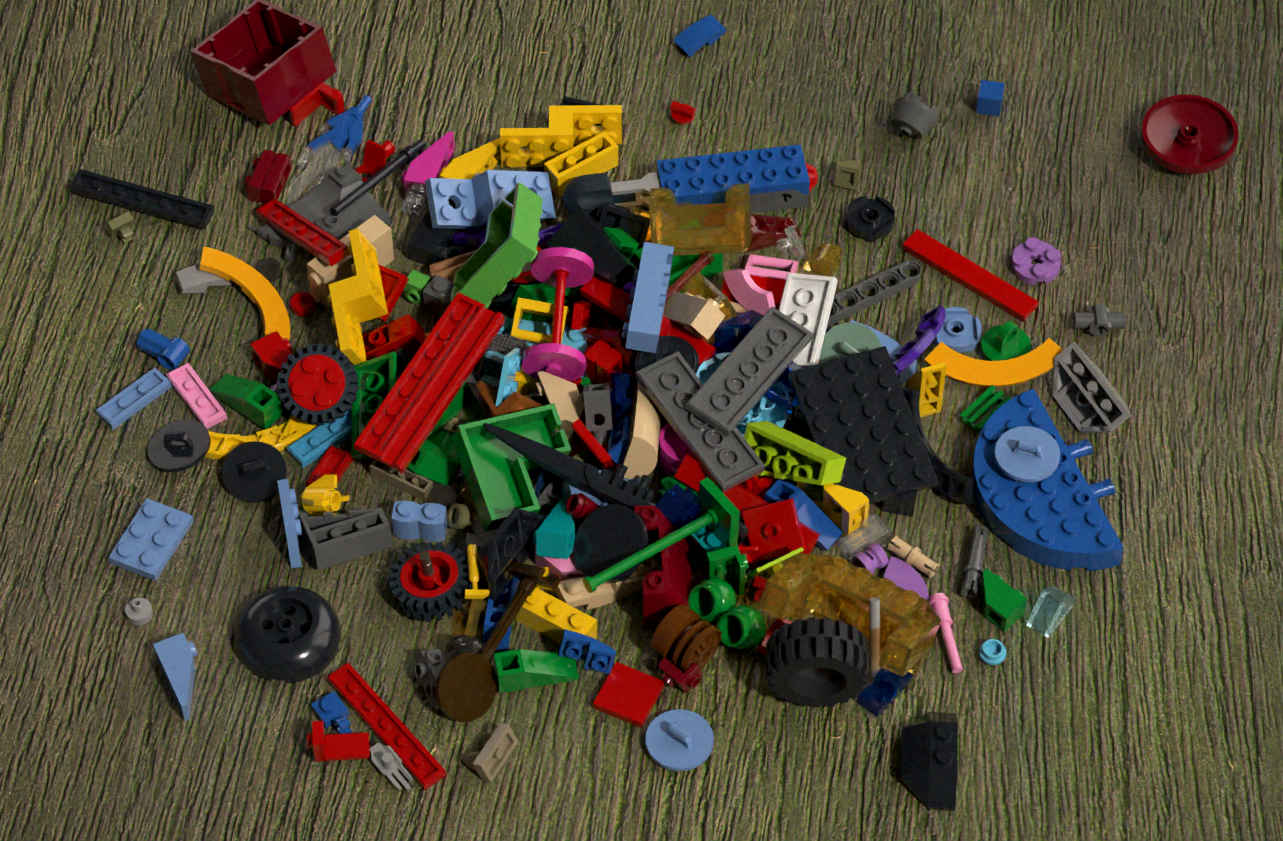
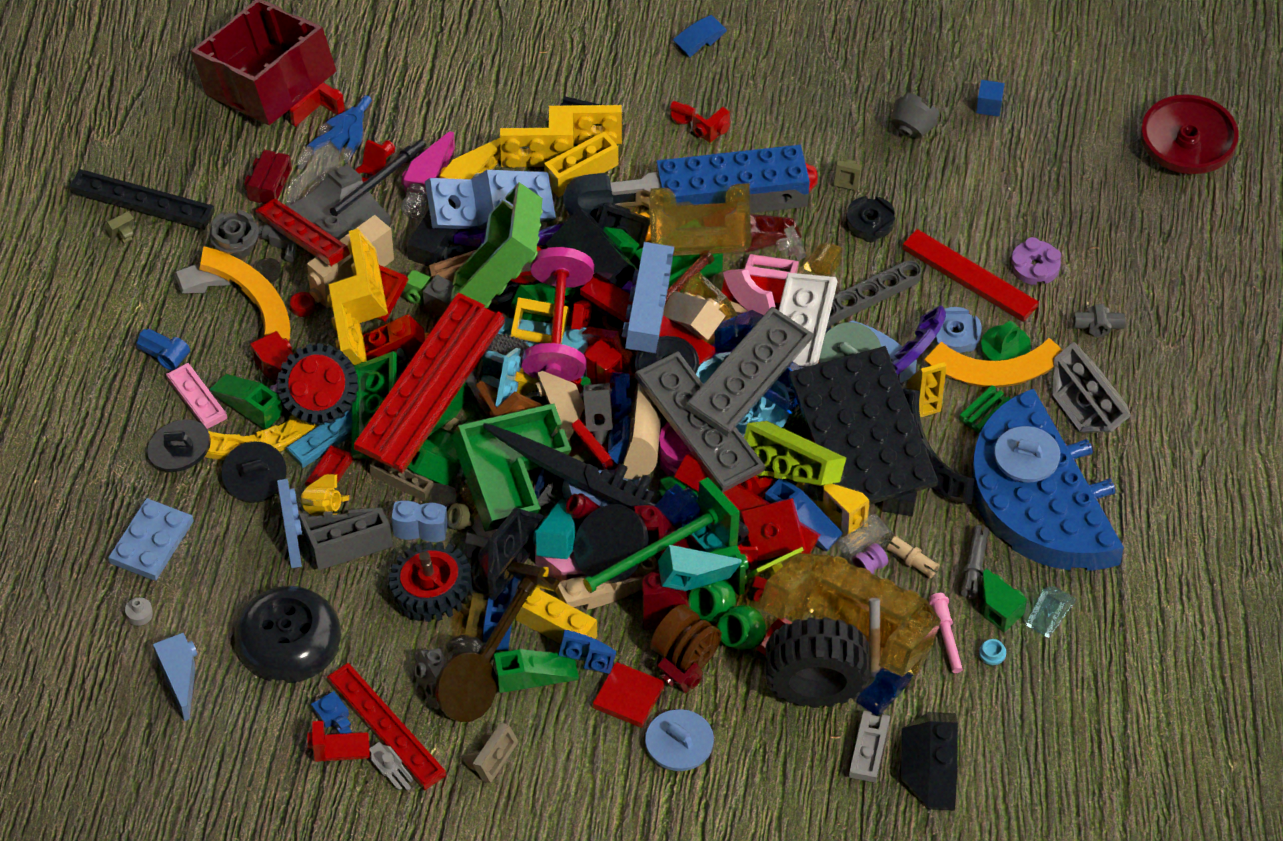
medium blue tile [96,367,172,430] -> none
yellow piece [464,544,490,599] -> none
medium lavender tile [883,556,929,617] -> none
none -> dark grey cone [209,210,259,259]
none -> teal slope [658,545,742,591]
none -> red bracket [692,107,730,143]
none -> light grey plate [849,711,890,783]

